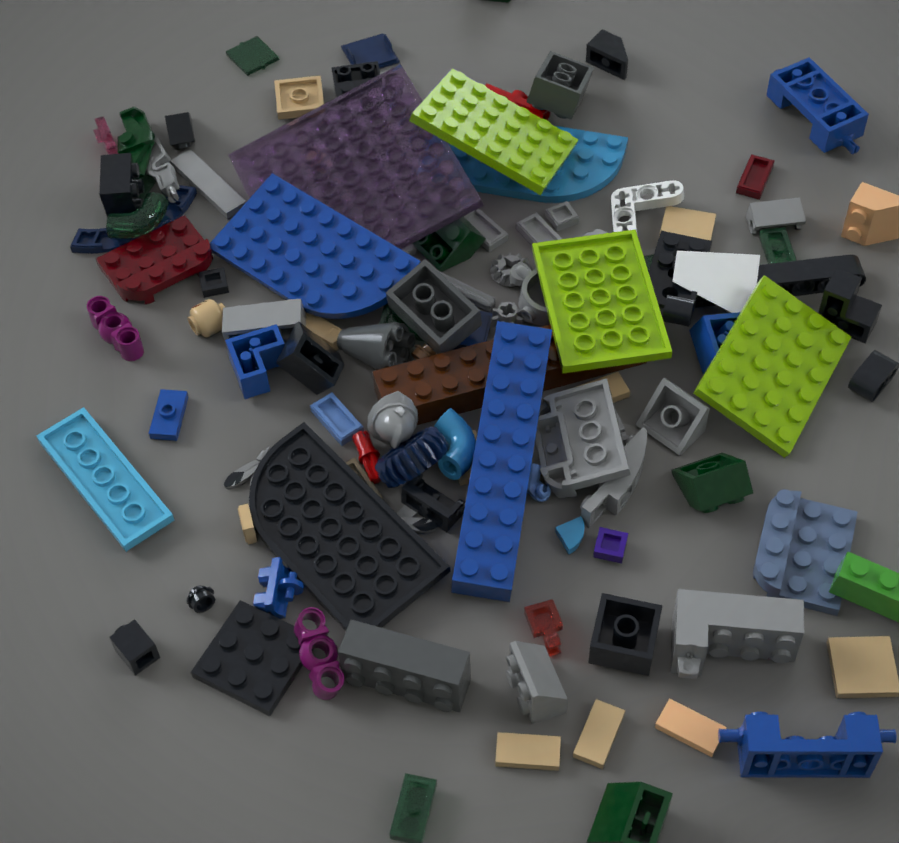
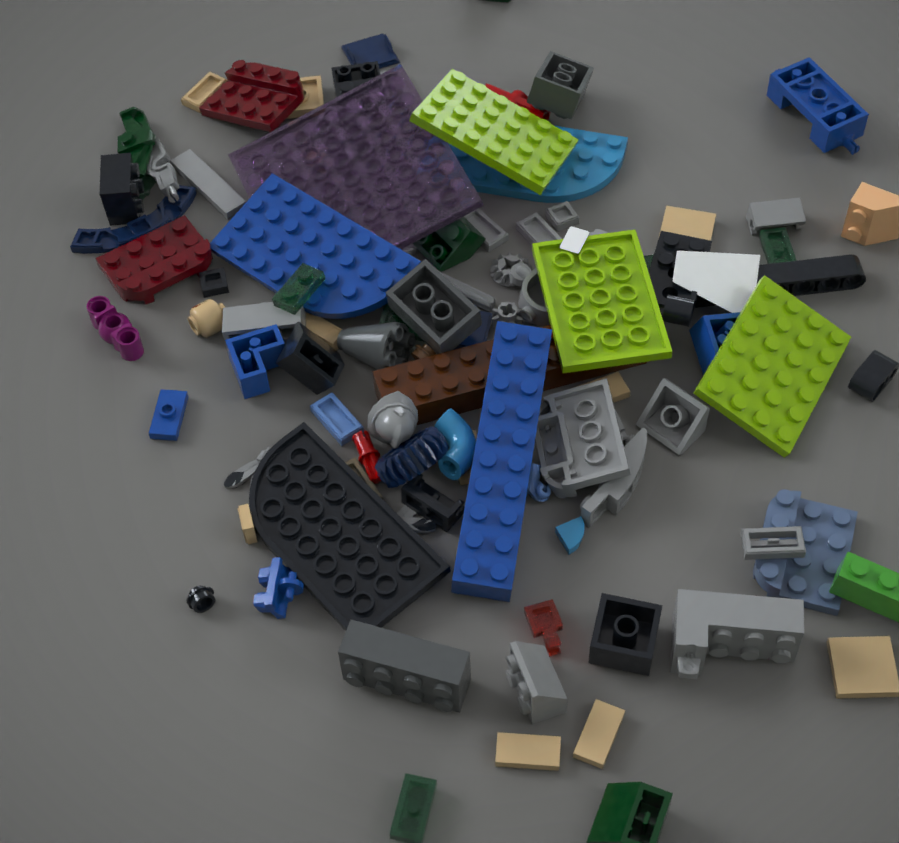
medium azure plate [36,407,174,552] -> none
clear pink plate [93,116,118,155] -> none
clear green cylinder [106,192,169,239] -> none
black brick [109,619,161,676] -> none
black slope [165,112,195,149] -> none
black plate [191,600,313,716] -> none
clear green piece [226,36,279,76] -> none
magenta piece [294,607,344,700] -> none
black slope [586,29,628,80] -> none
dark purple plate [593,527,628,564] -> none
white beam [611,180,685,236] -> none
light nougat tile [655,698,727,757] -> none
dark green slope [671,453,753,513] -> none
blue brick [718,711,897,778] -> none
dark red tile [736,154,775,200] -> none
black brick [818,268,882,344] -> none
none -> tan tile [181,72,228,113]
none -> dark red plate [199,60,304,132]
none -> clear green plate [272,263,326,315]
none -> white sticker [559,226,589,254]
none -> light grey tile [740,526,806,560]

